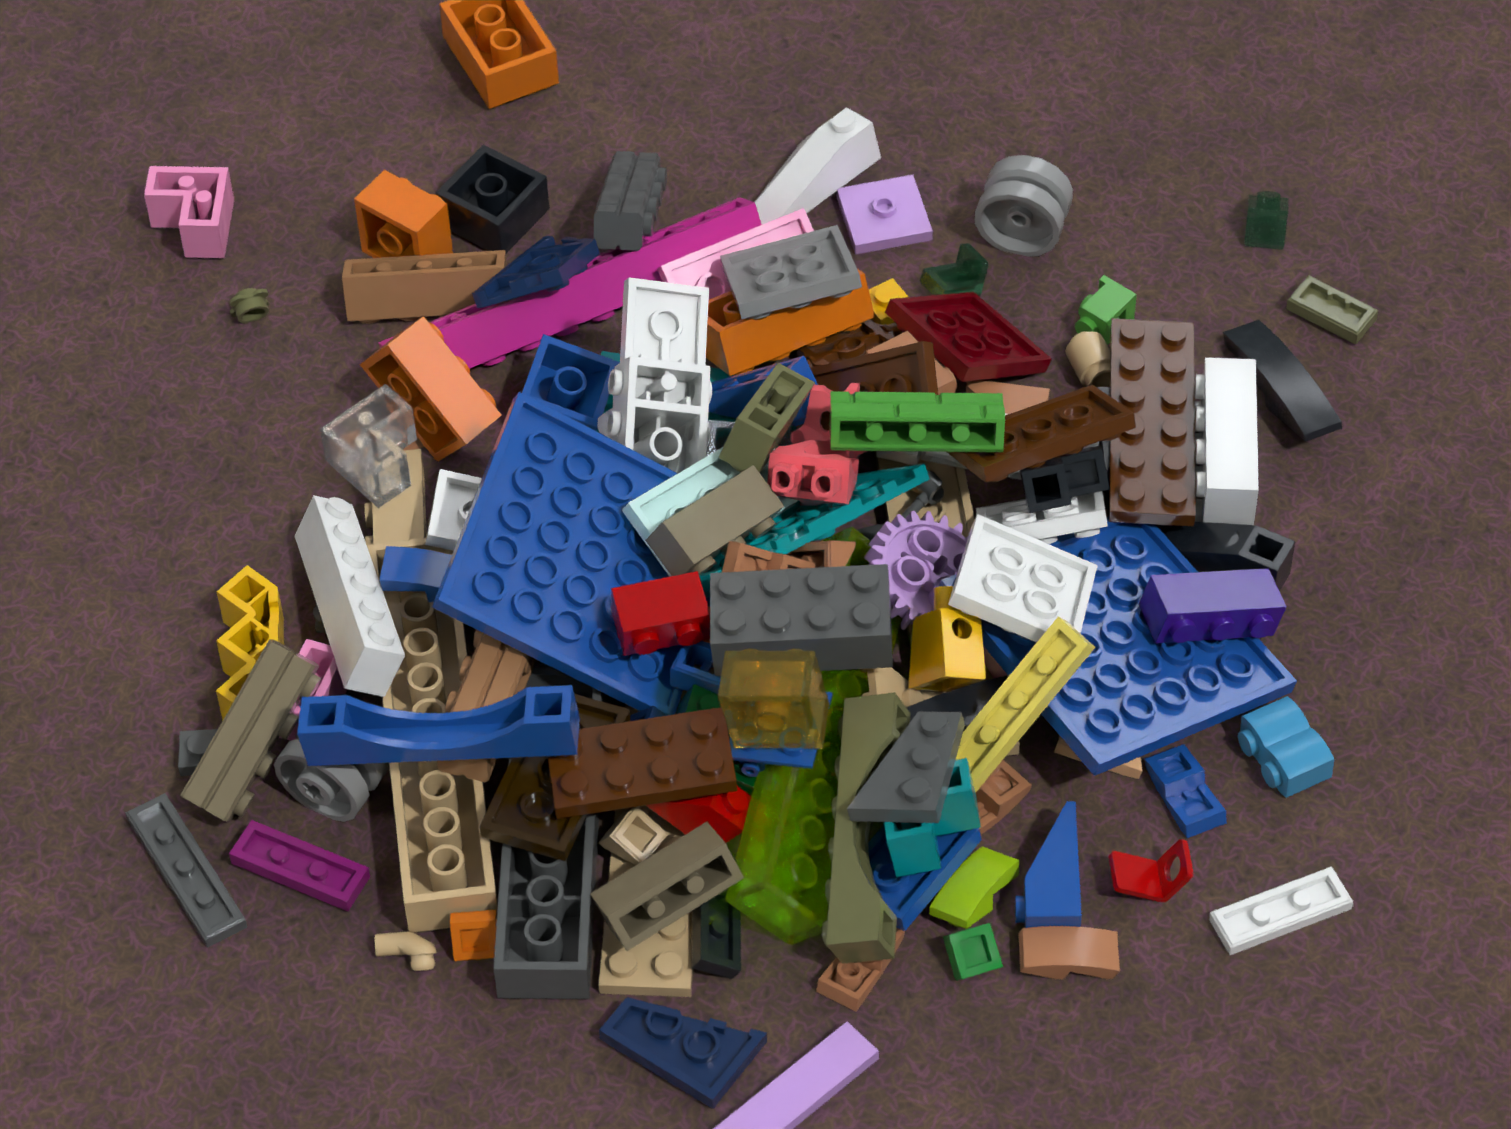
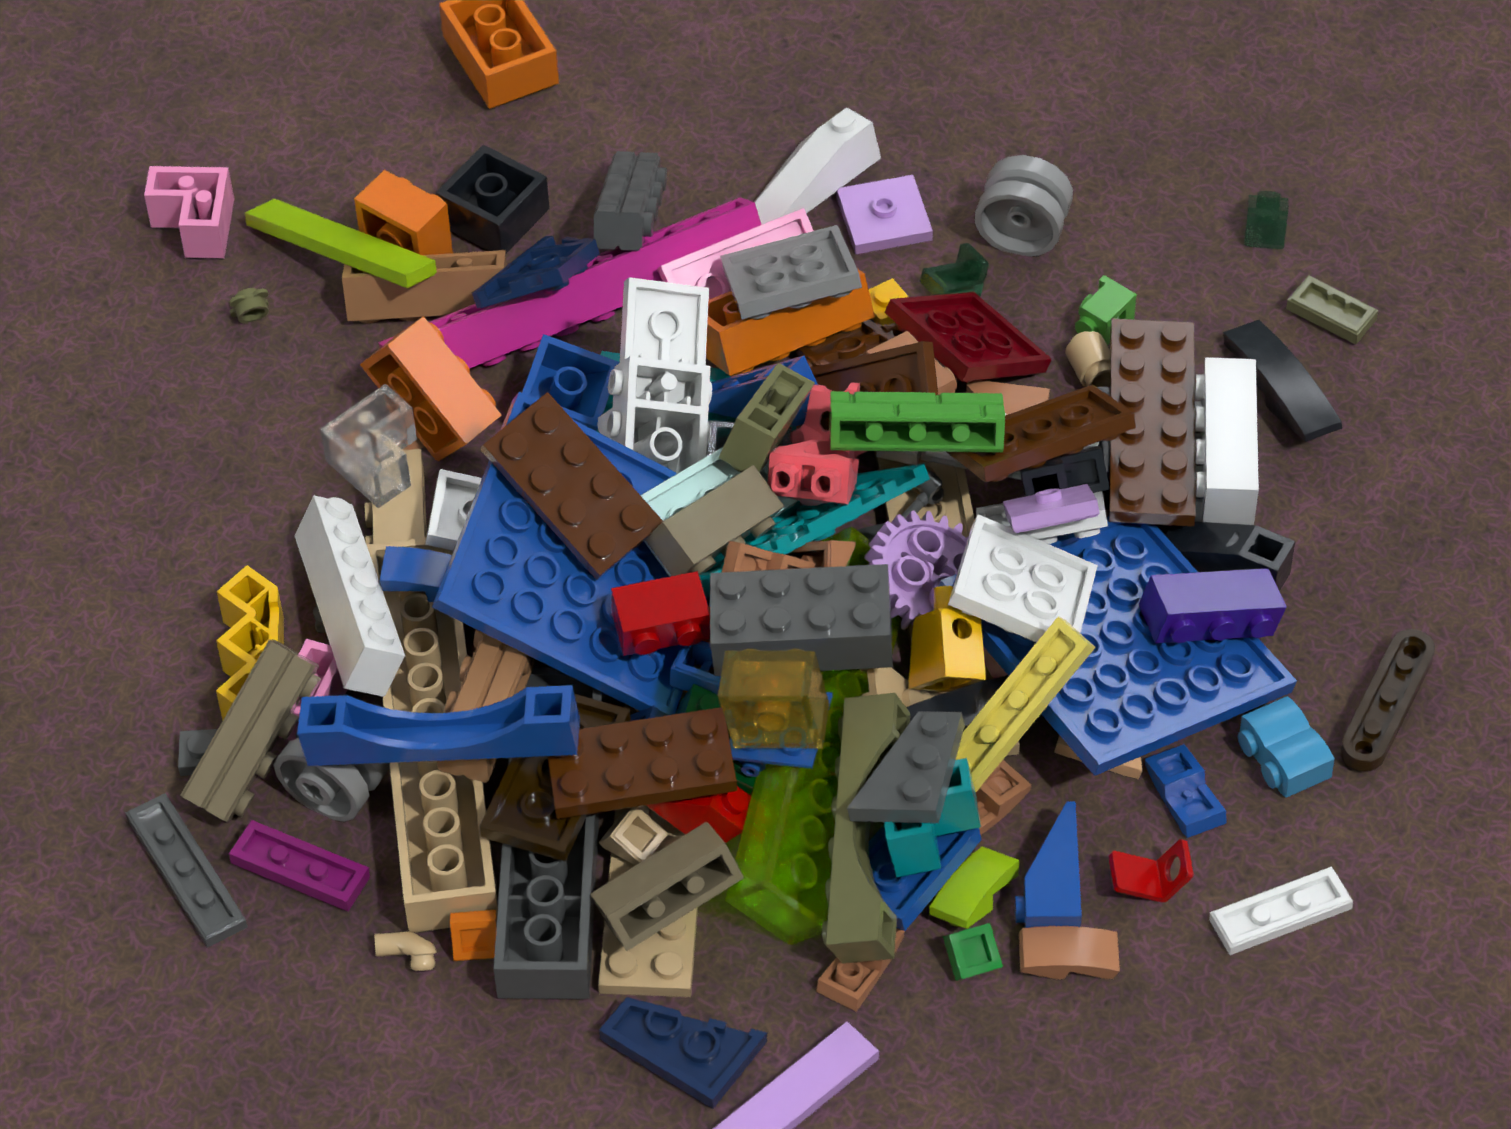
black plate [692,852,741,979] -> none
none -> lime tile [245,199,437,289]
none -> reddish brown plate [481,392,663,580]
none -> lavender plate [1003,484,1100,533]
none -> dark brown plate [1341,629,1435,771]

